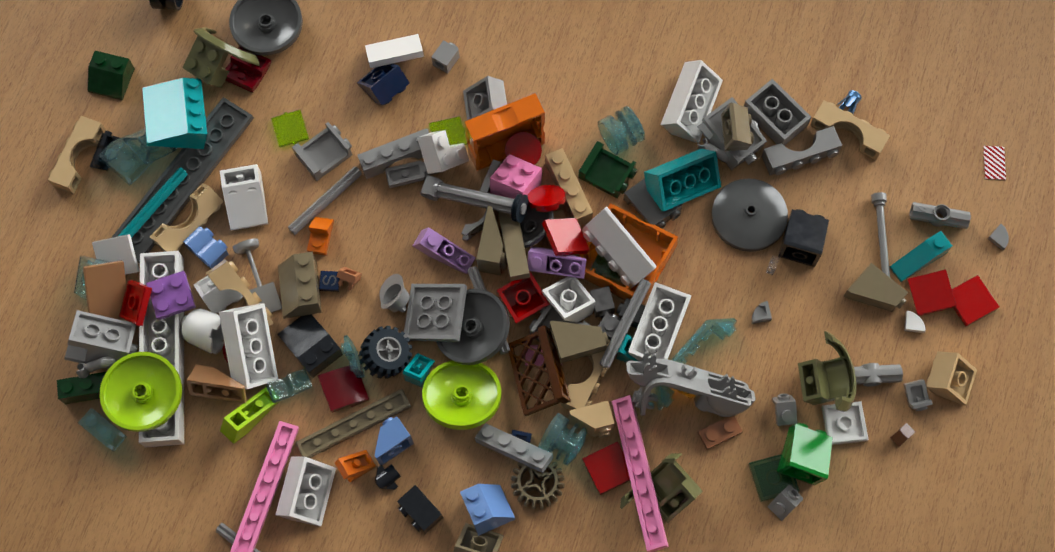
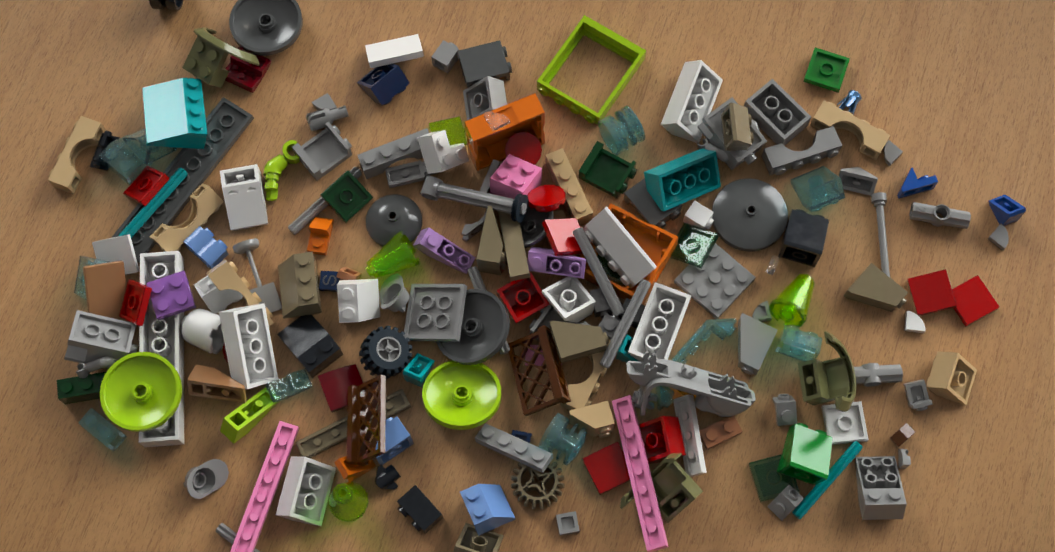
dark green slope [87,51,135,100] -> none
clear neon green piece [271,110,309,147] -> none
clear light blue slope [341,335,365,378] -> none
teal slope [890,231,953,282] -> none
sticker [984,146,1006,180] -> none
none -> red tile [123,165,170,206]
none -> light grey piece [183,459,229,499]
none -> lime piece [263,140,300,201]
none -> light grey arm [306,105,349,131]
none -> light grey tile [312,93,337,110]
none -> dark green tile [320,170,373,223]
none -> clear neon green cone [328,481,369,522]
none -> white slope [337,279,380,323]
none -> reddish brown fence [347,375,386,466]
none -> clear neon green cone [365,231,421,278]
none -> dark grey dish [366,194,422,248]
none -> dark grey panel [458,40,512,88]
none -> clear tile [483,111,510,131]
none -> lime window [537,15,646,126]
none -> light grey tile [556,511,580,536]
none -> light grey axle [573,227,625,317]
none -> red slope [639,416,686,464]
none -> clear green tile [670,223,719,269]
none -> white plate [673,394,707,477]
none -> light grey plate [674,240,756,319]
none -> white brick [683,200,714,233]
none -> light grey slope [738,313,778,375]
none -> clear neon green cone [769,274,815,328]
none -> clear light blue slope [775,325,822,362]
none -> clear light blue slope [790,166,845,212]
none -> teal axle [792,441,863,519]
none -> green plate [803,47,850,93]
none -> light grey slope [836,167,878,196]
none -> light grey slope [855,456,907,520]
none -> light grey tile [883,140,903,166]
none -> blue slope [897,167,938,199]
none -> light grey tile [898,449,911,469]
none -> blue slope [988,195,1026,226]

